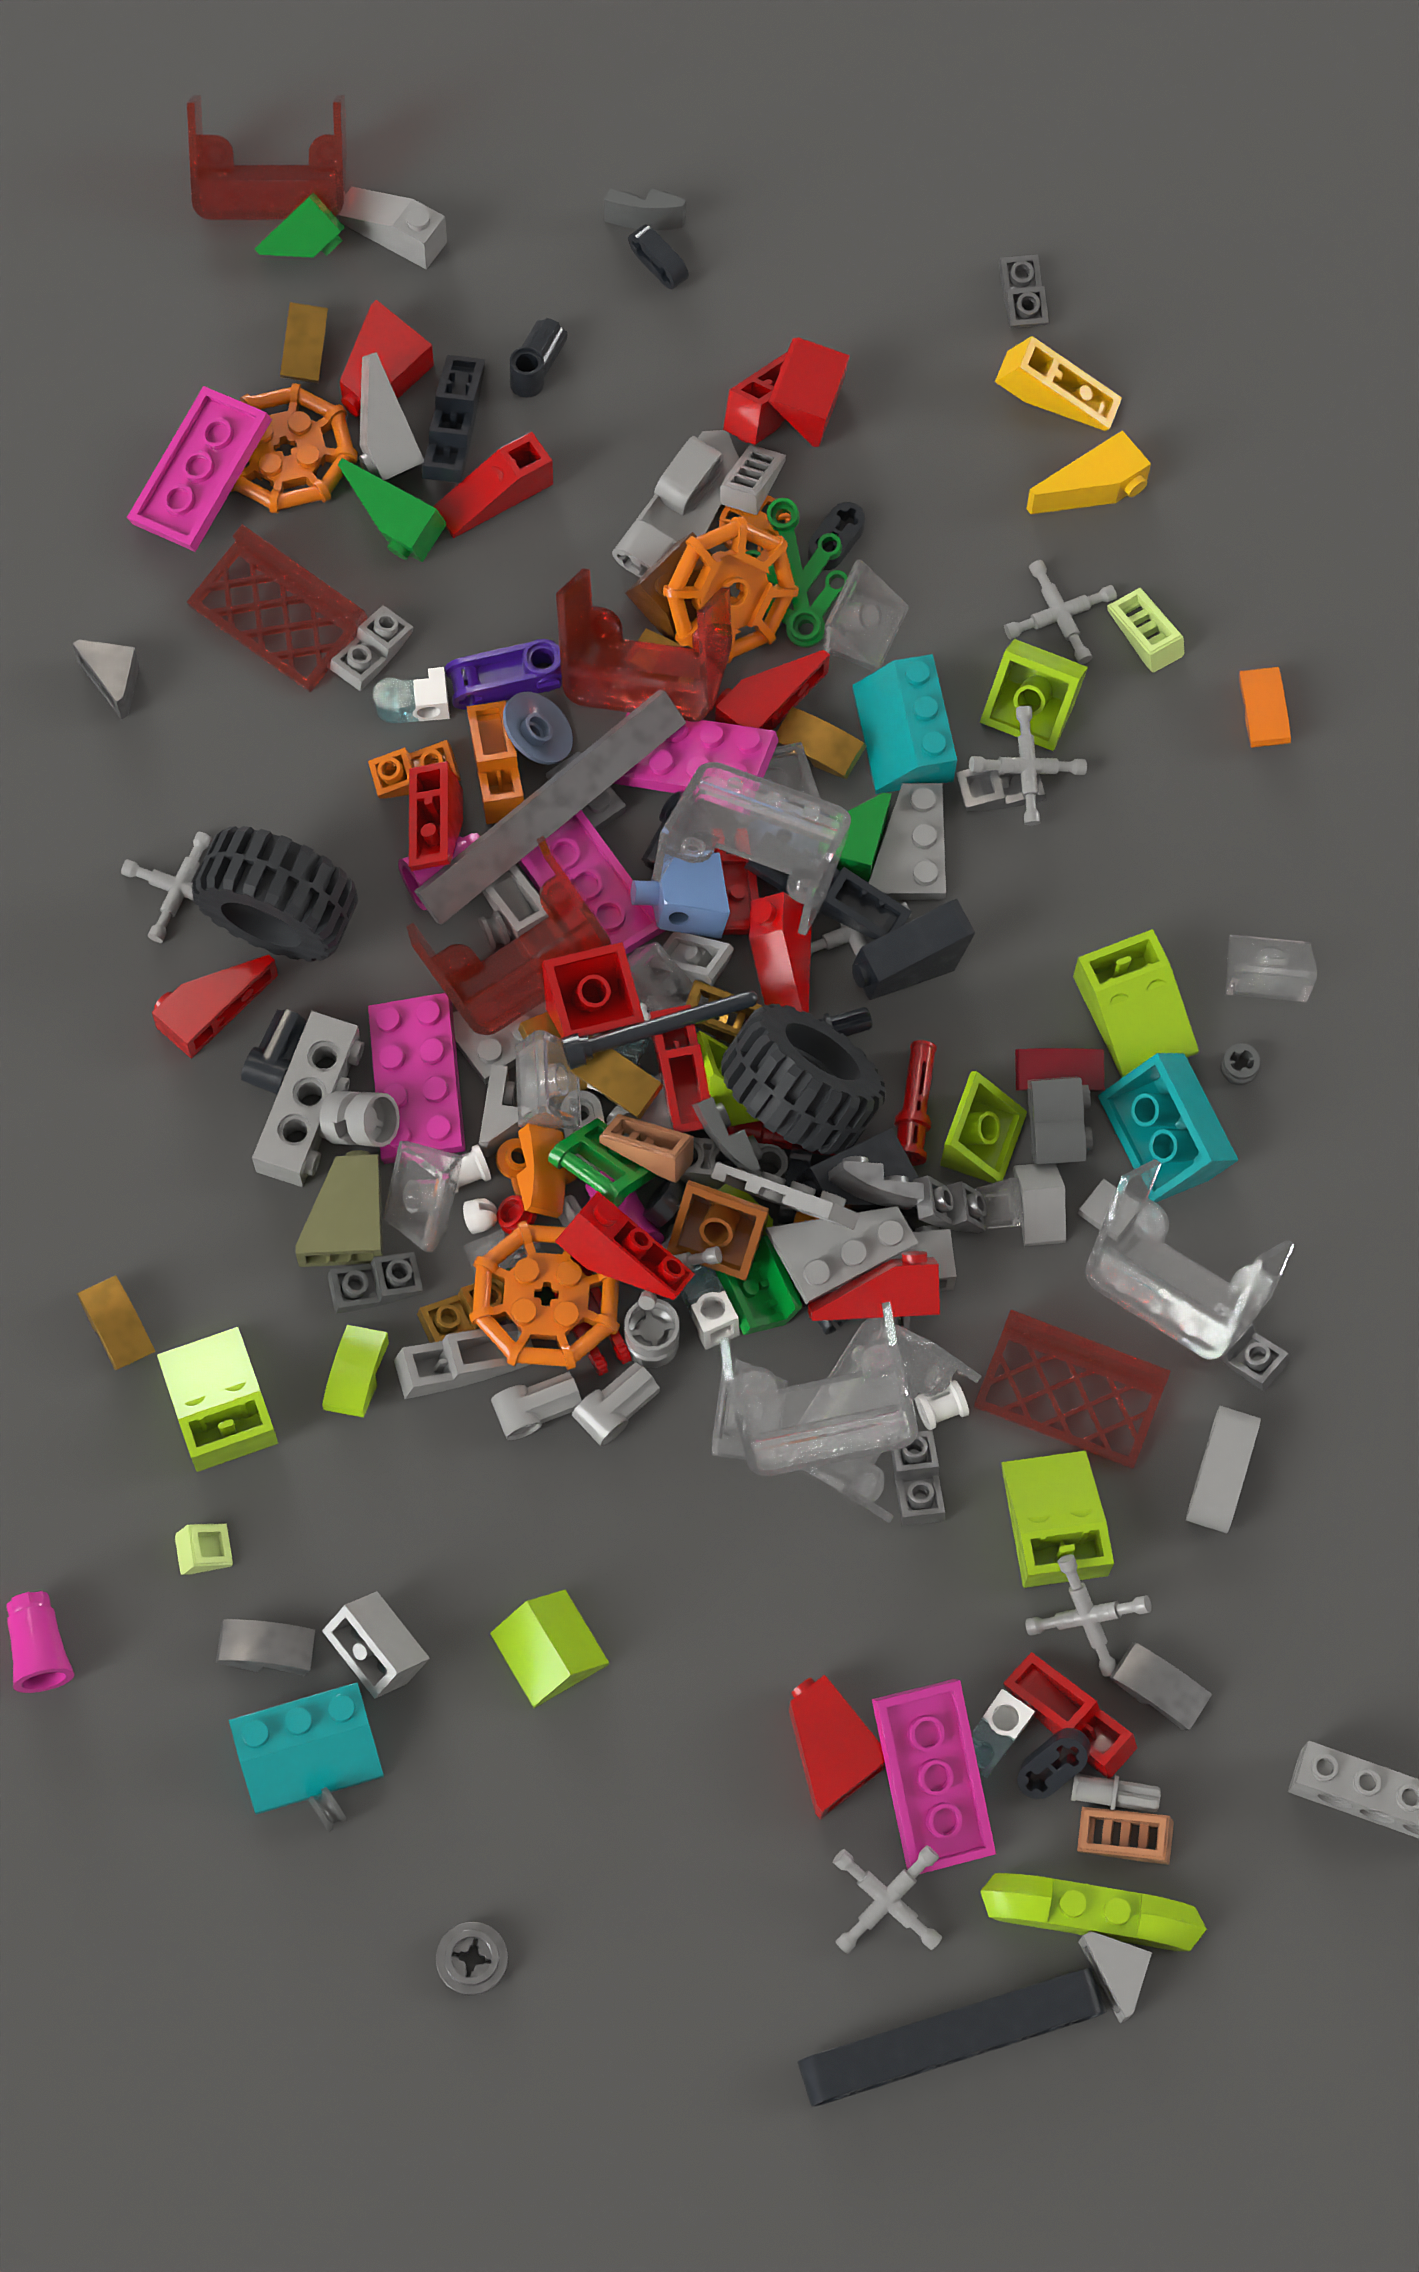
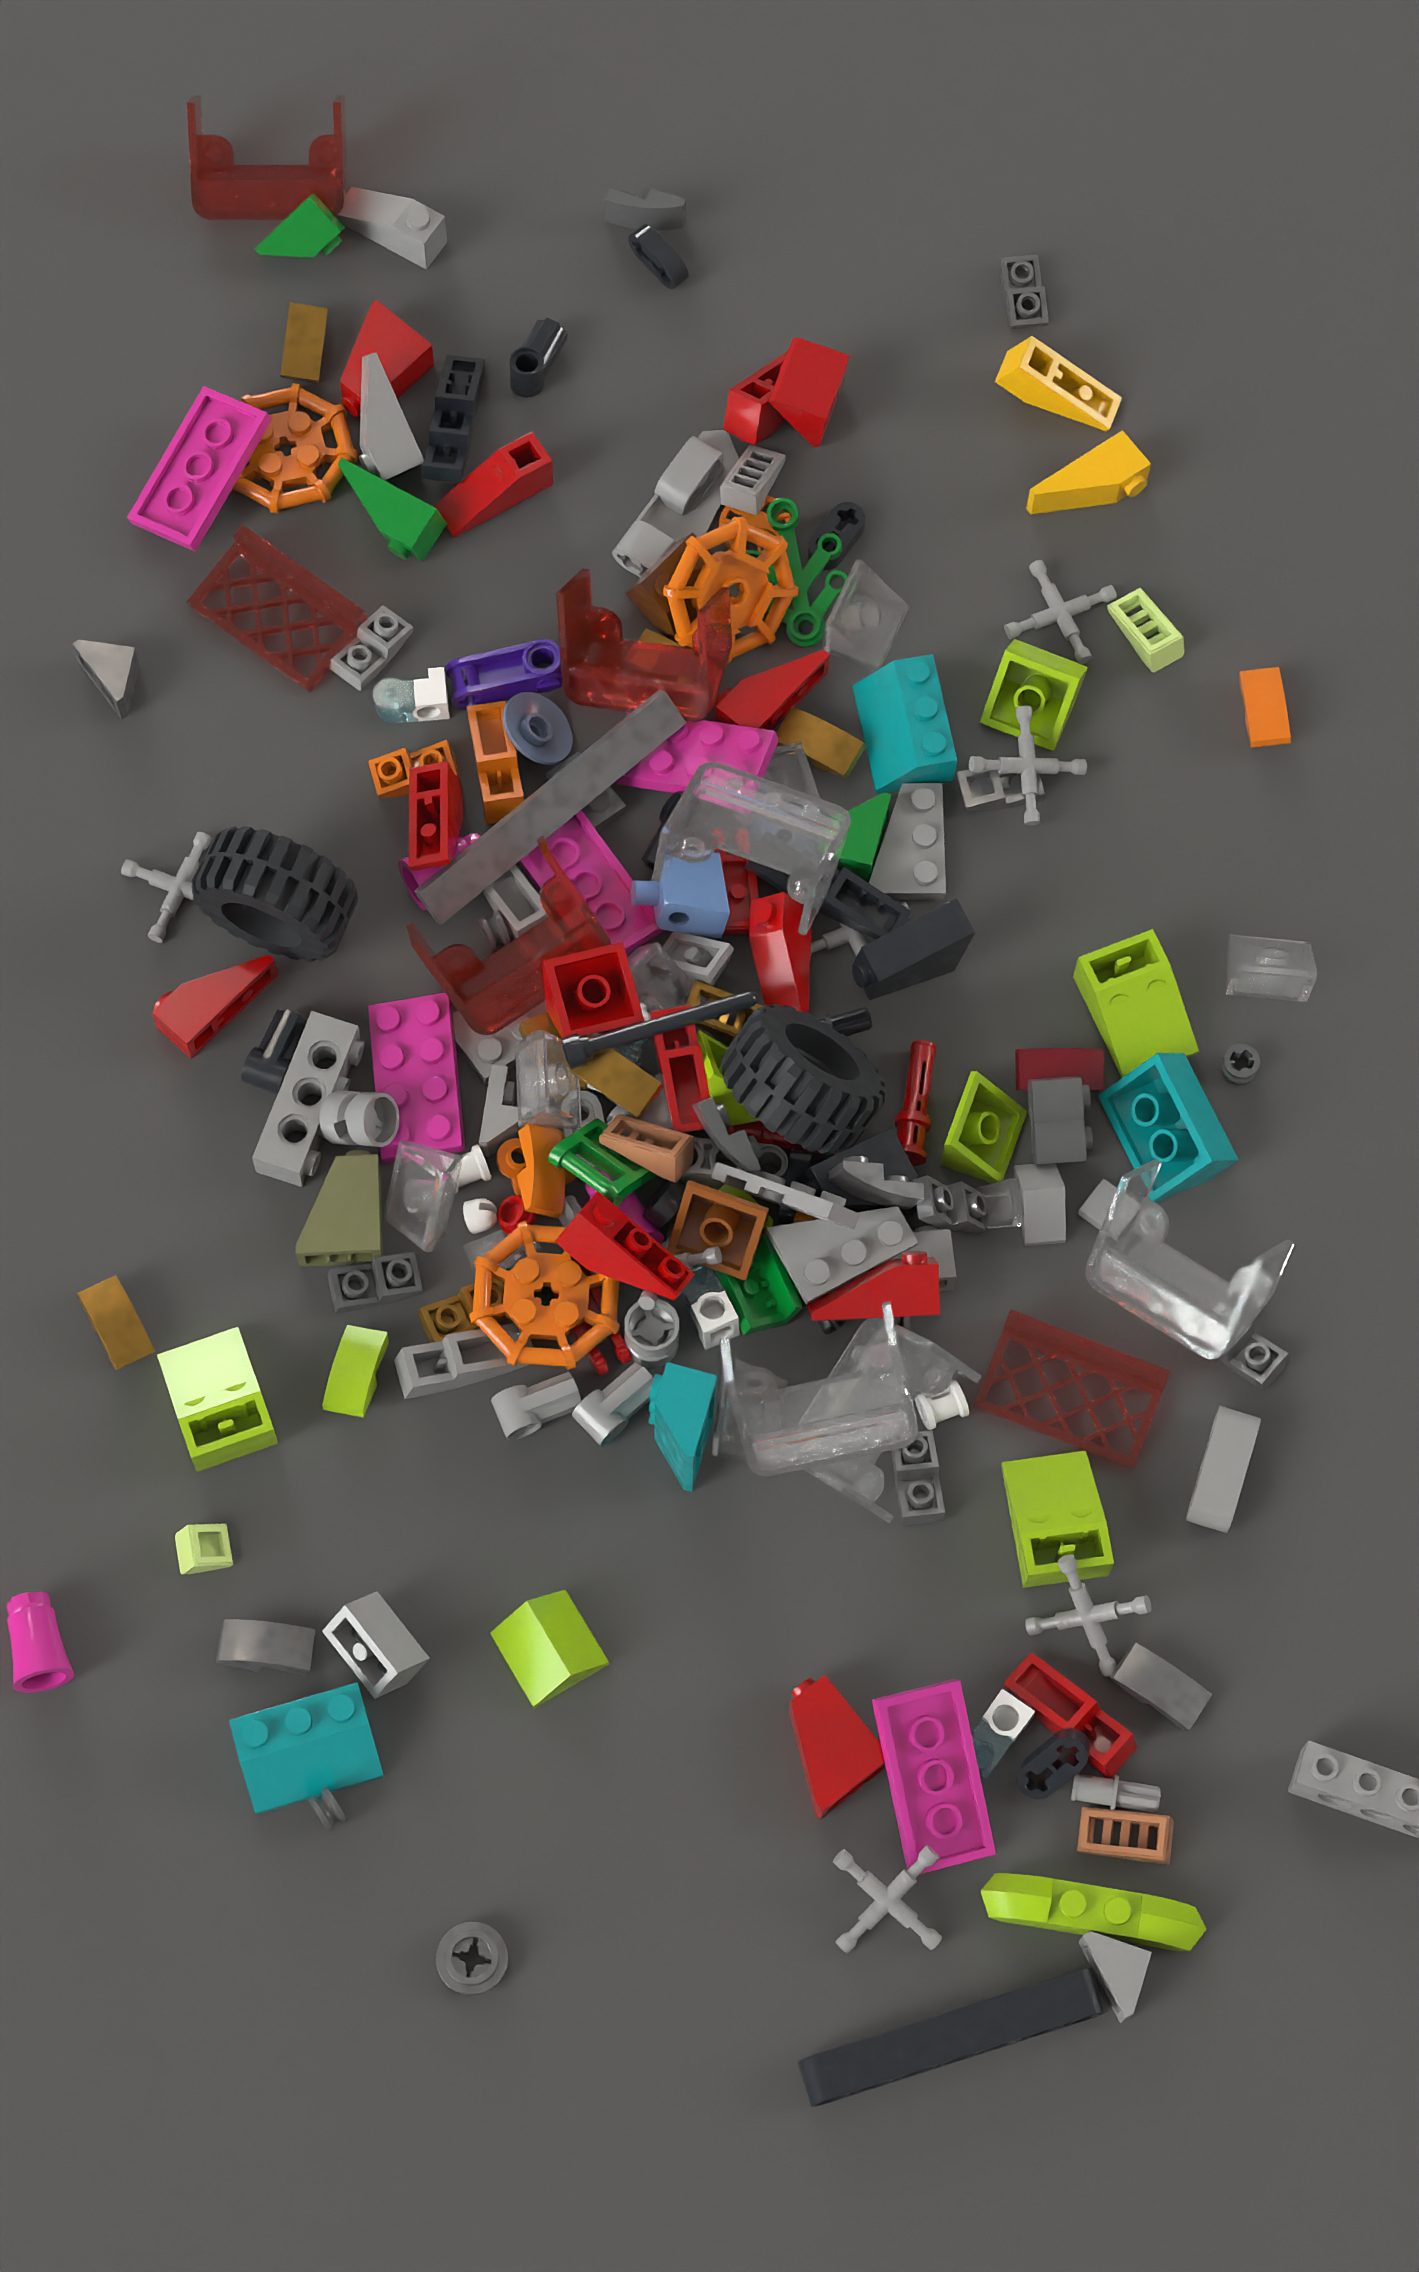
none -> teal slope [649,1362,717,1492]

